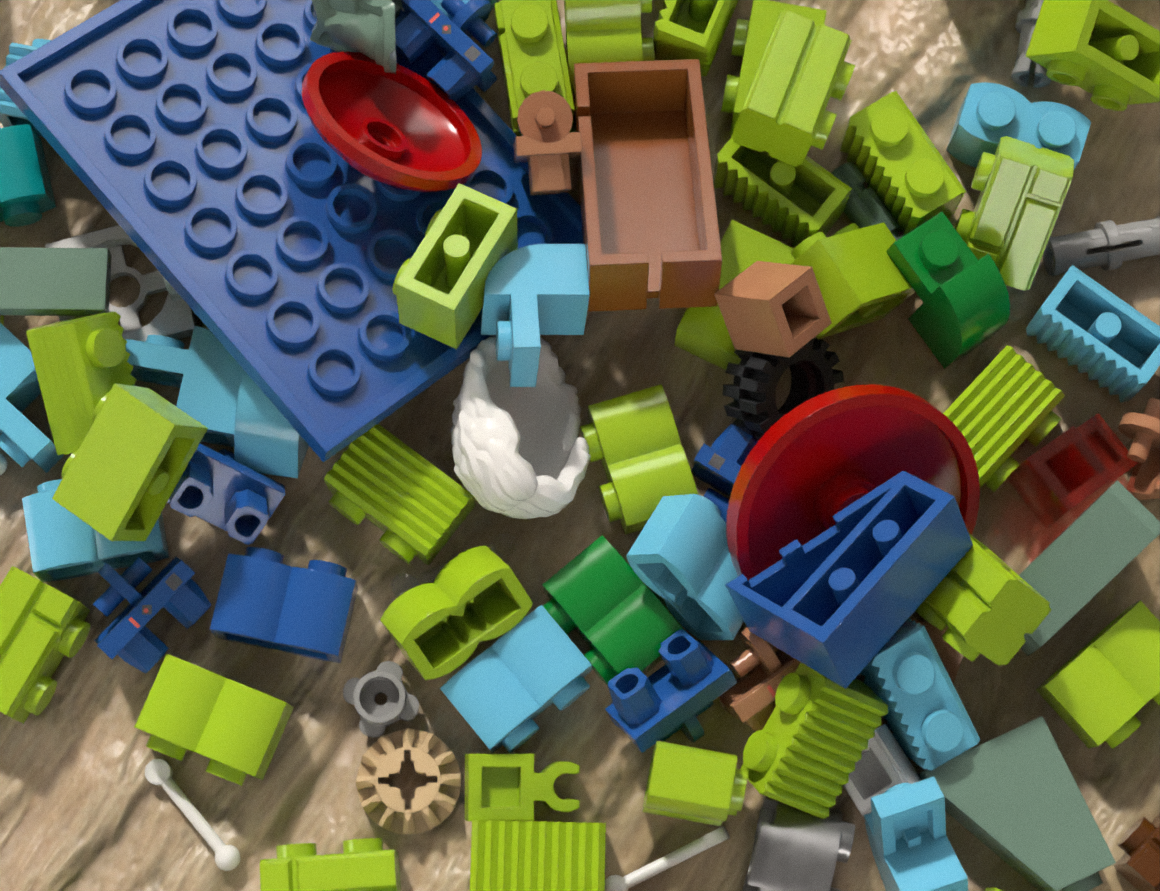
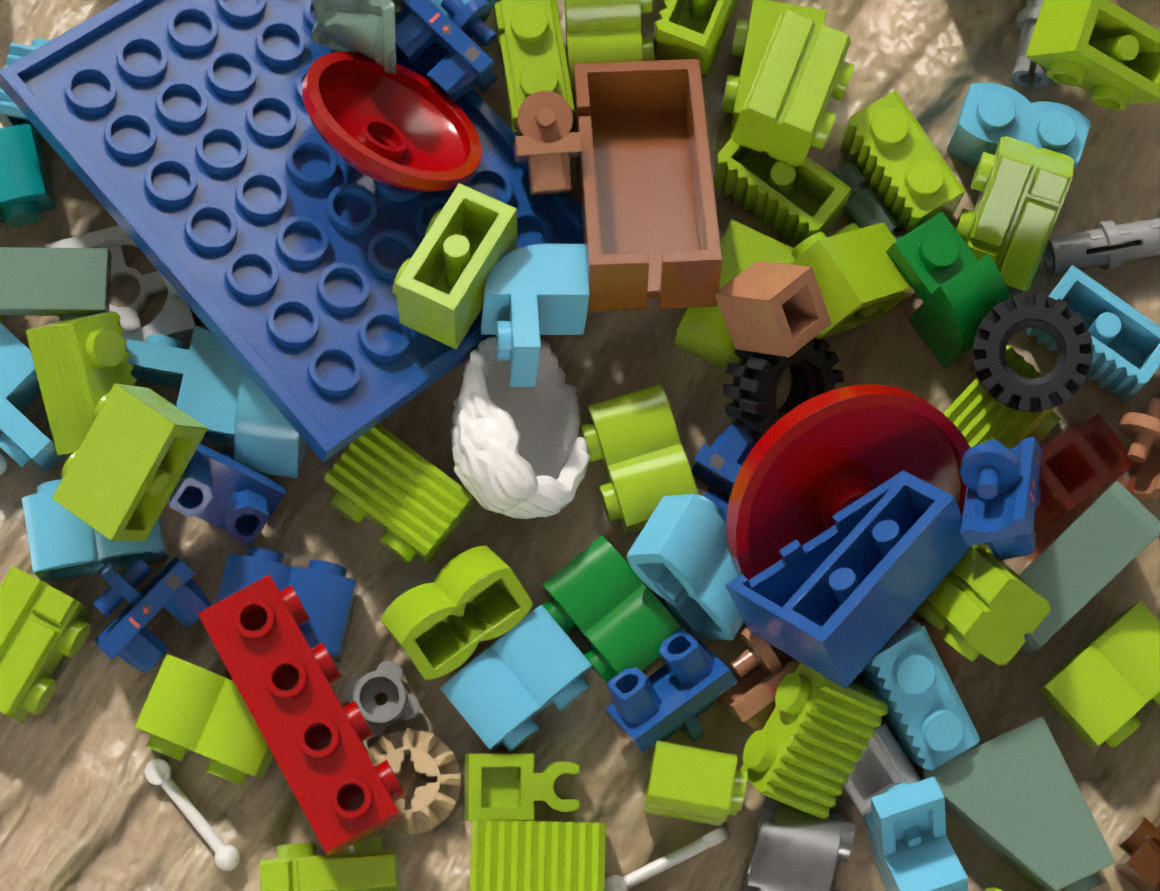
none -> red brick [198,574,406,856]
none -> blue hips [960,437,1042,561]
none -> black tyre [972,293,1093,412]

